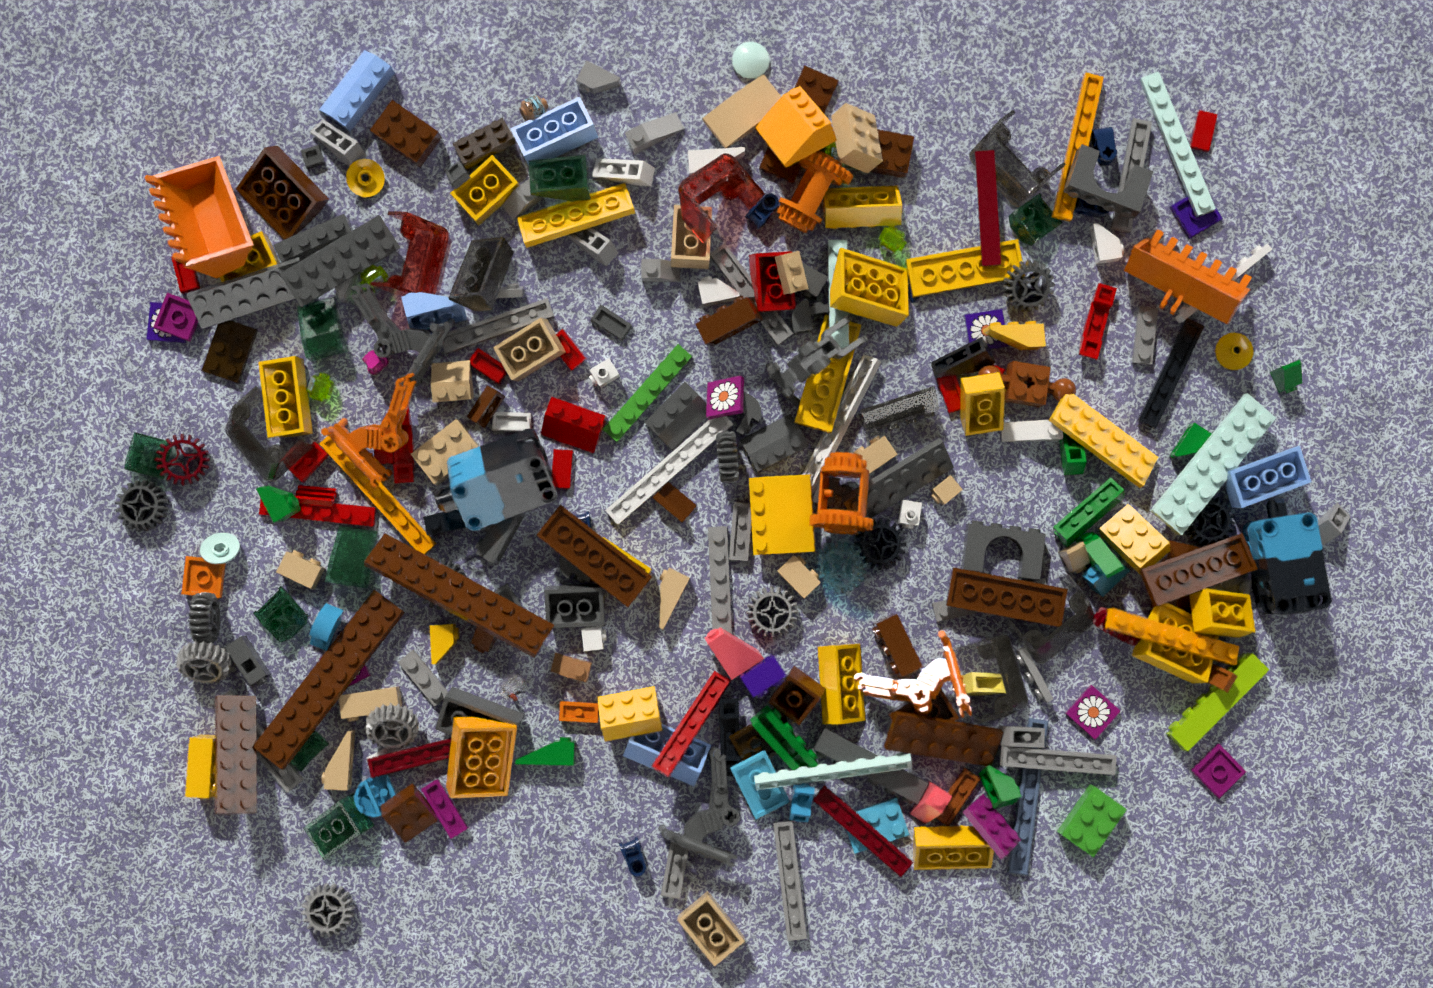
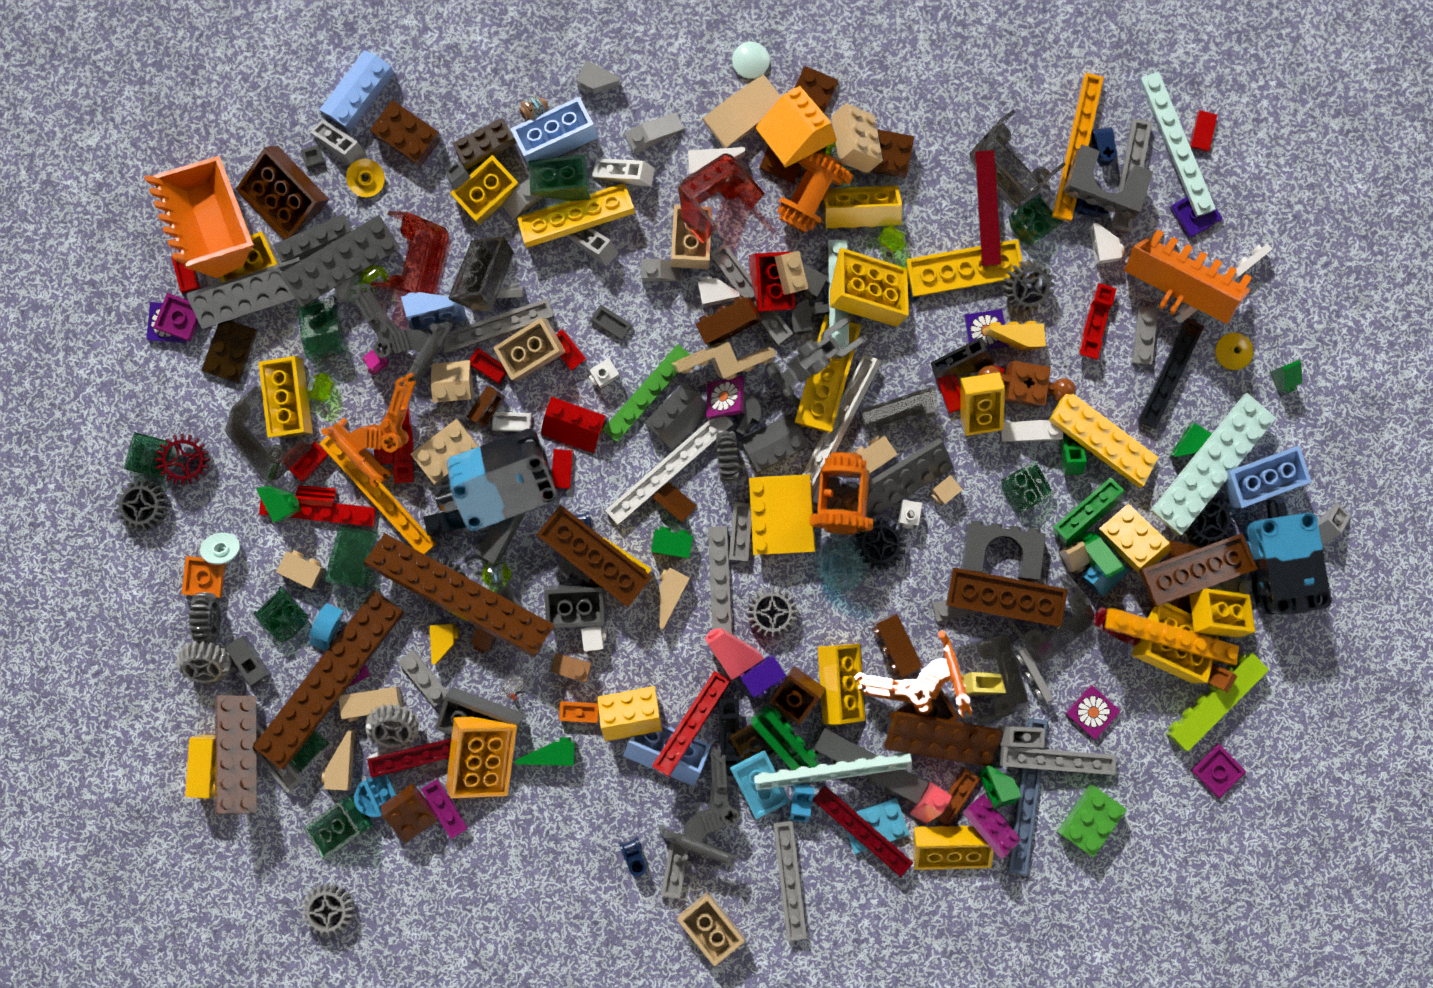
dark blue piece [745,193,779,230] -> none
tan brick [777,555,821,599] -> none
none -> head [482,562,512,587]
none -> green brick [651,526,693,559]
none -> tan bracket [671,341,776,380]
none -> clear green slope [1001,460,1055,513]

